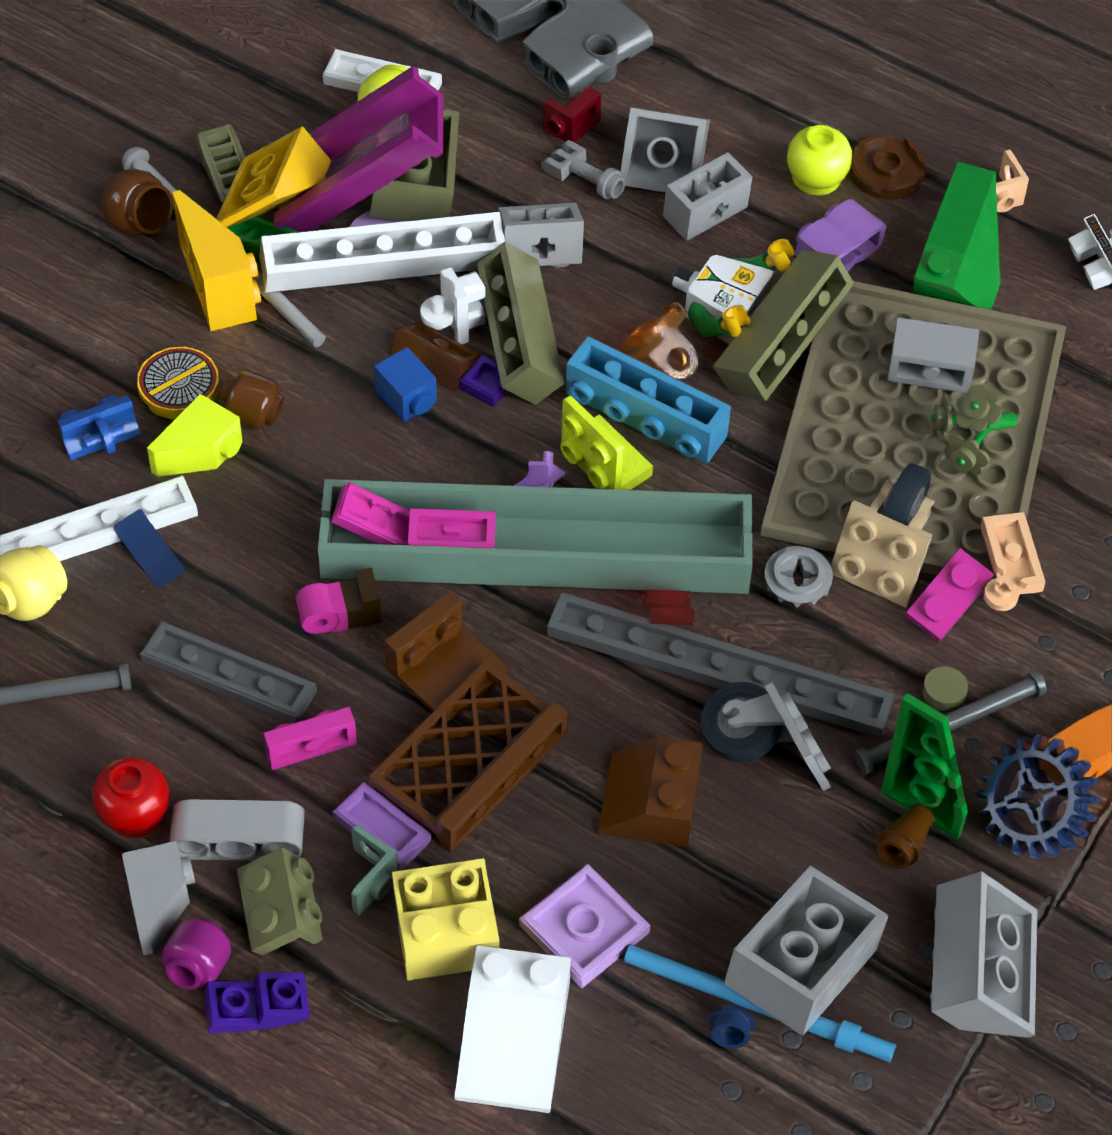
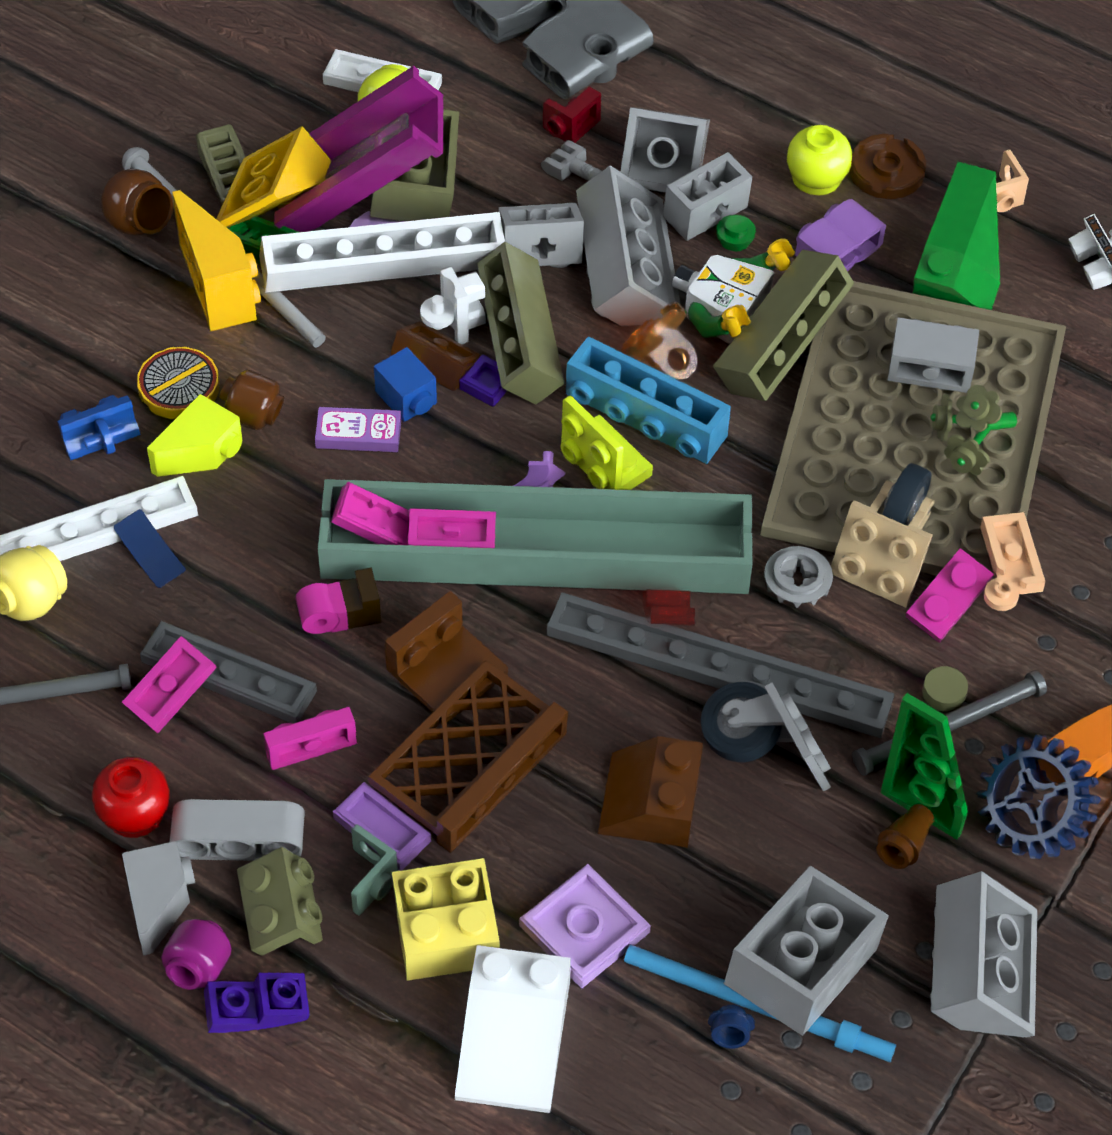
none -> dark pink plate [122,636,217,734]
none -> tile [315,407,401,452]
none -> light grey slope [576,166,683,326]
none -> green plate [716,215,756,251]

